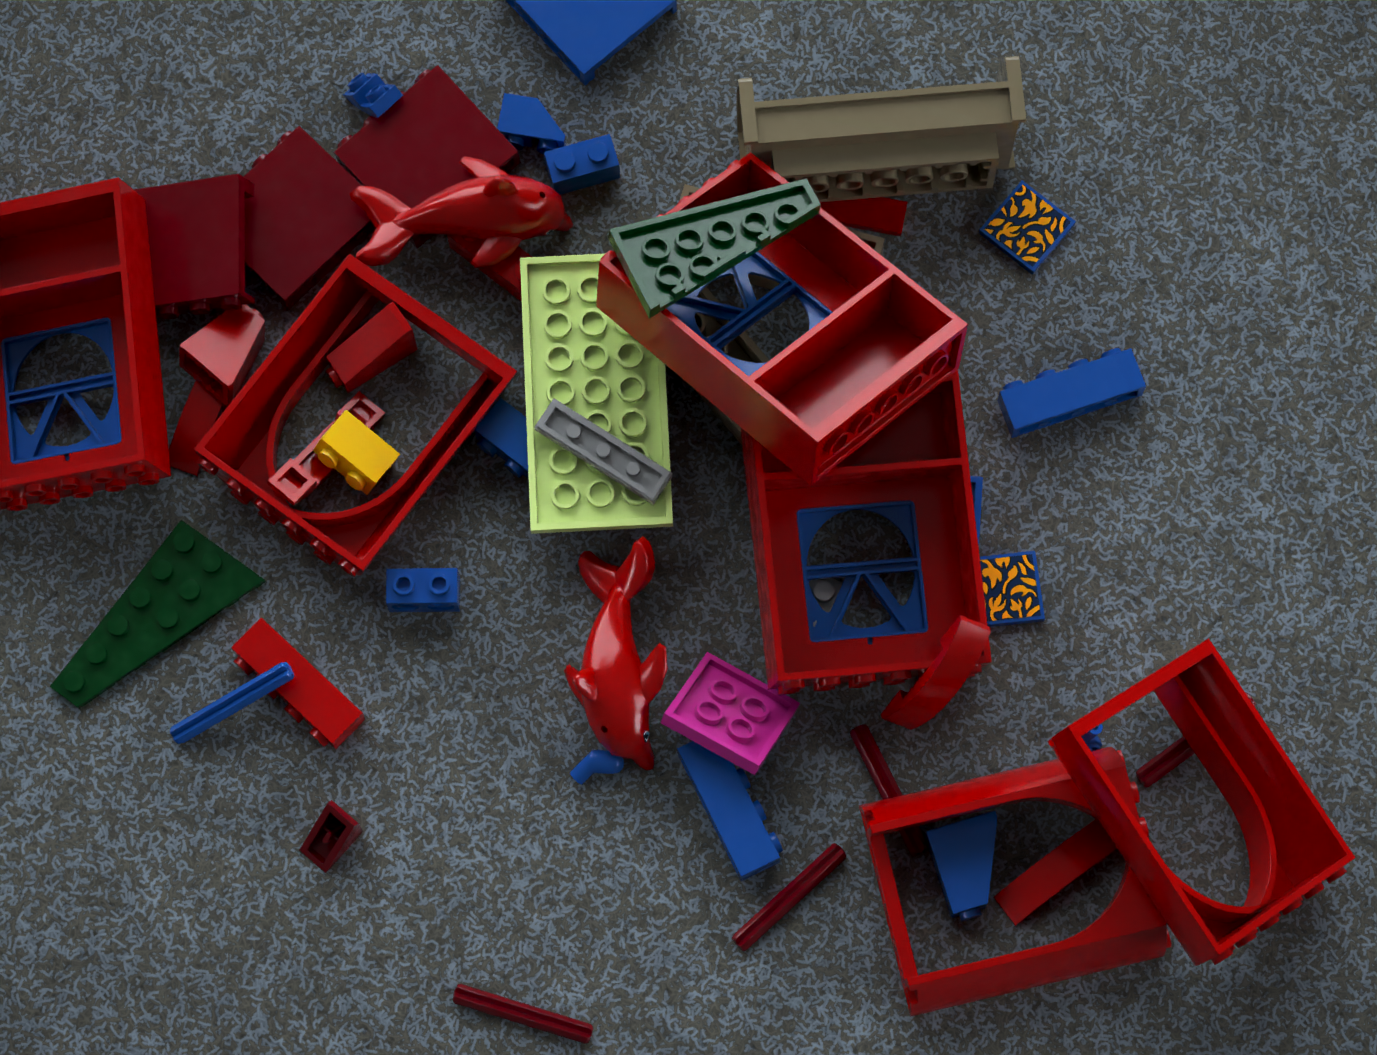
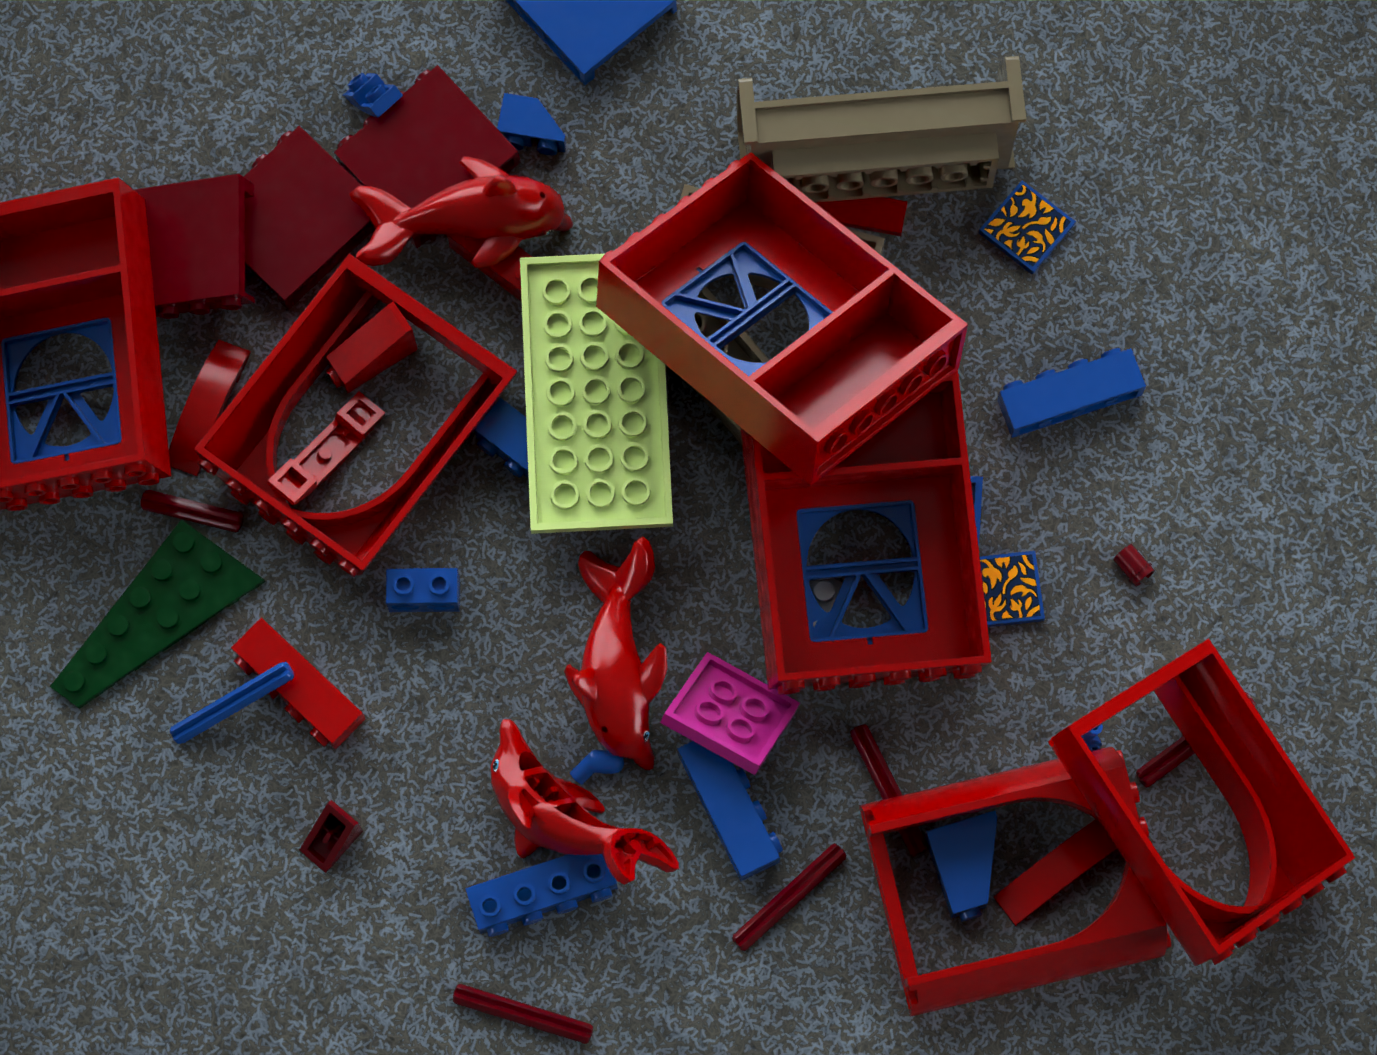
red slope [179,304,265,407] -> none
yellow brick [313,410,400,495] -> none
light grey tile [534,398,673,505] -> none
blue brick [544,134,620,195] -> none
wing [608,178,821,319] -> none
red slope [881,615,991,730] -> none
none -> dark red axle [140,490,243,533]
none -> blue brick [465,854,618,937]
none -> red animal [490,719,679,885]
none -> dark red piece [1113,544,1155,587]

